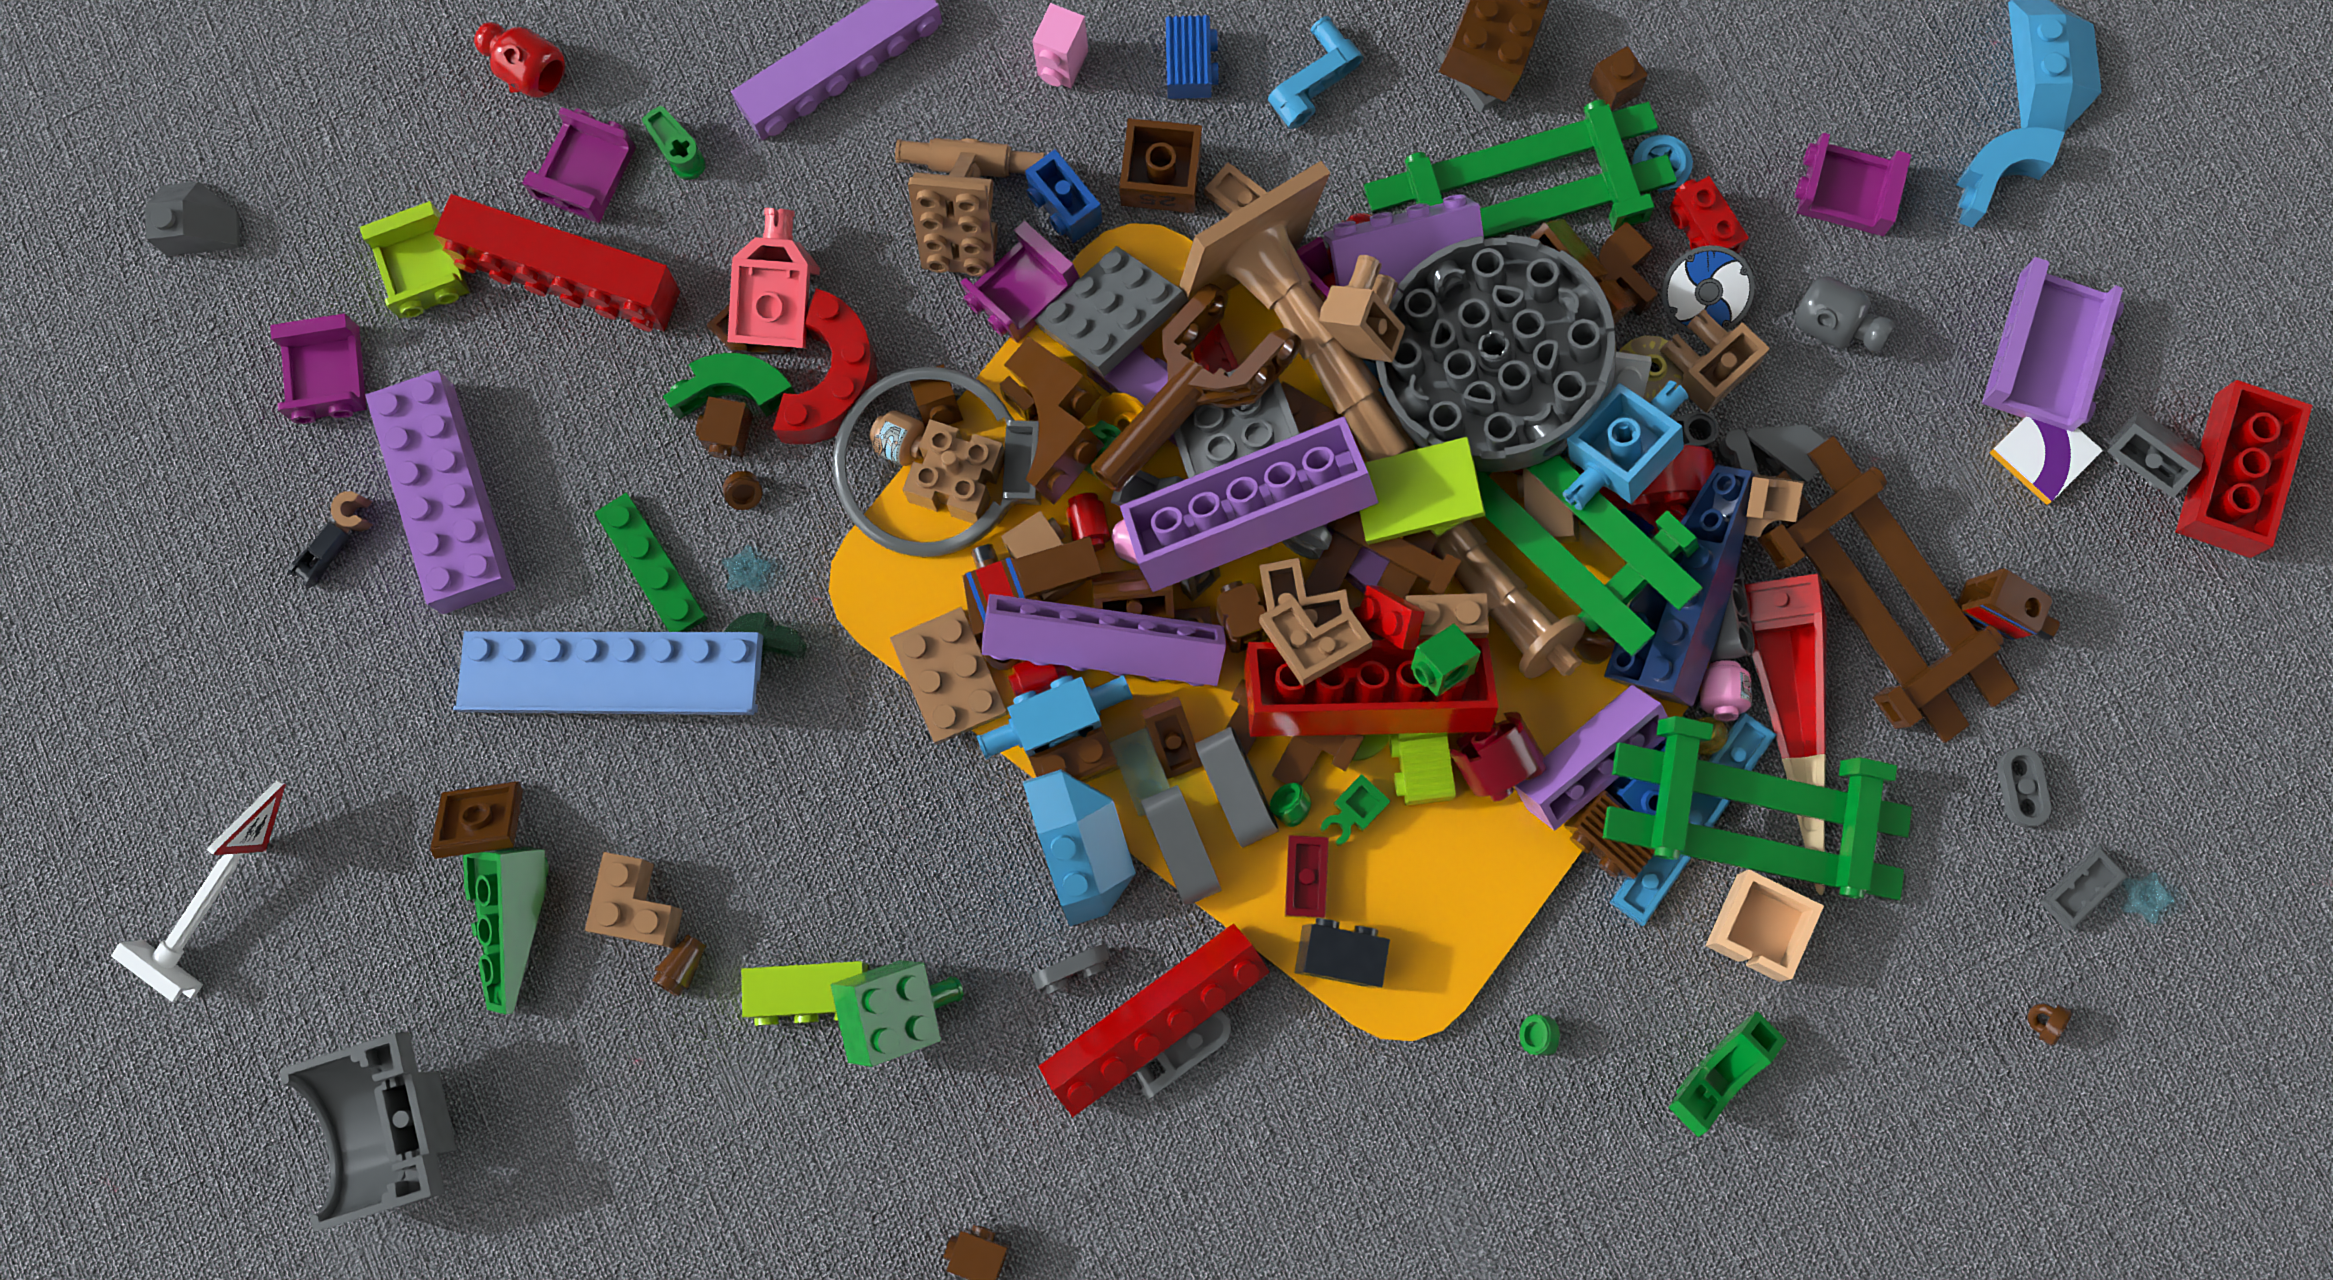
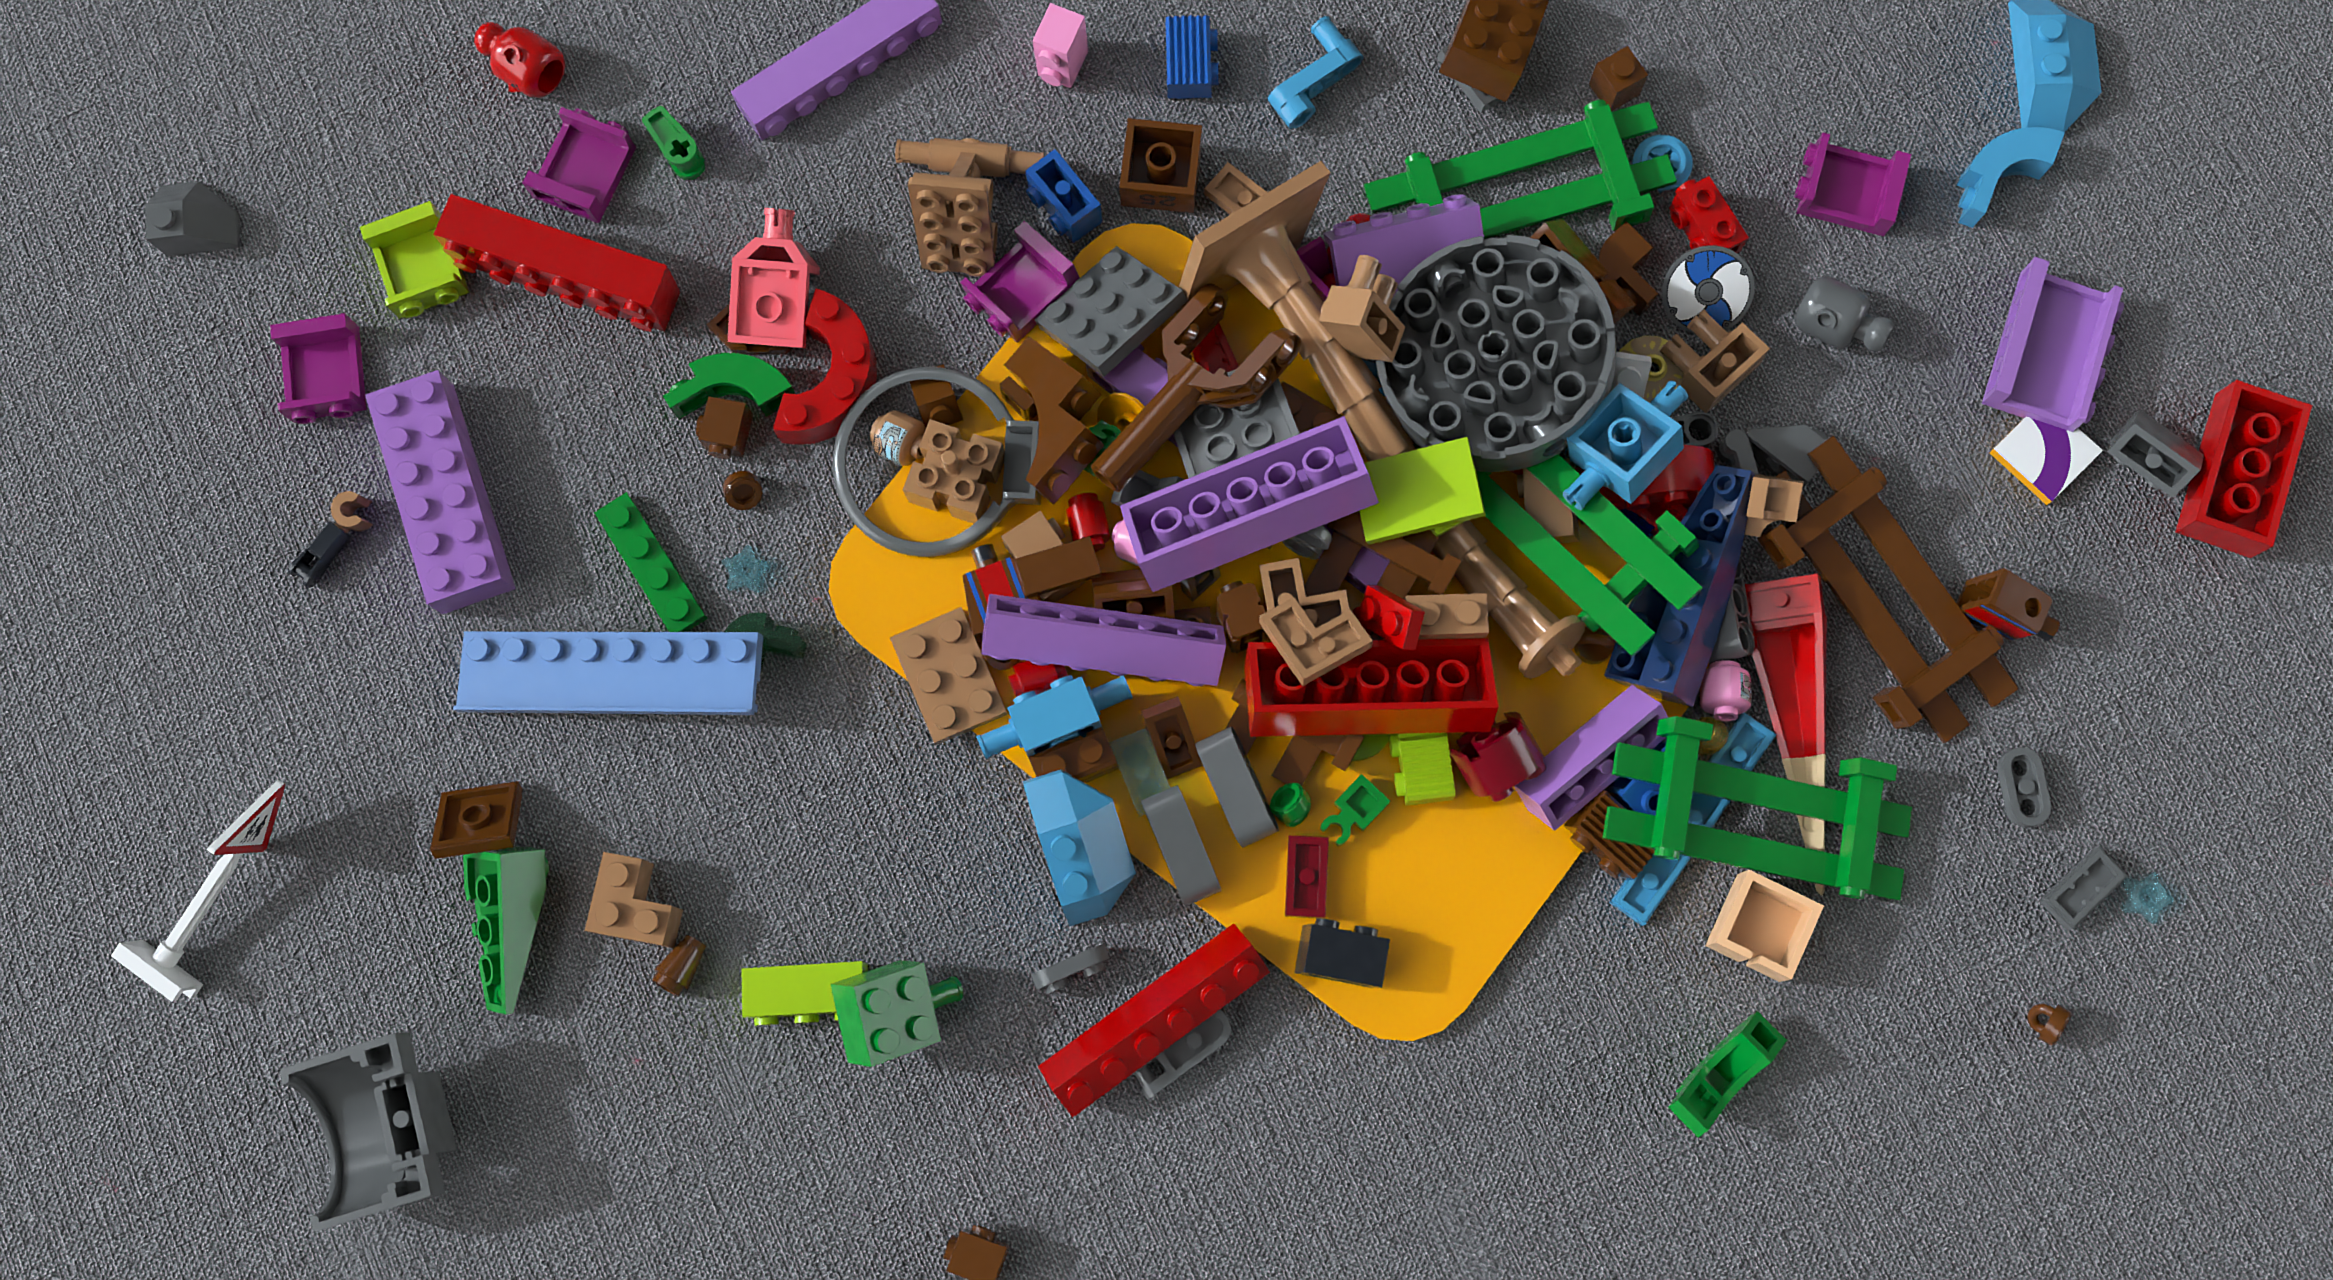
green brick [1411,623,1481,697] -> none
green tile [1519,1014,1560,1056] -> none

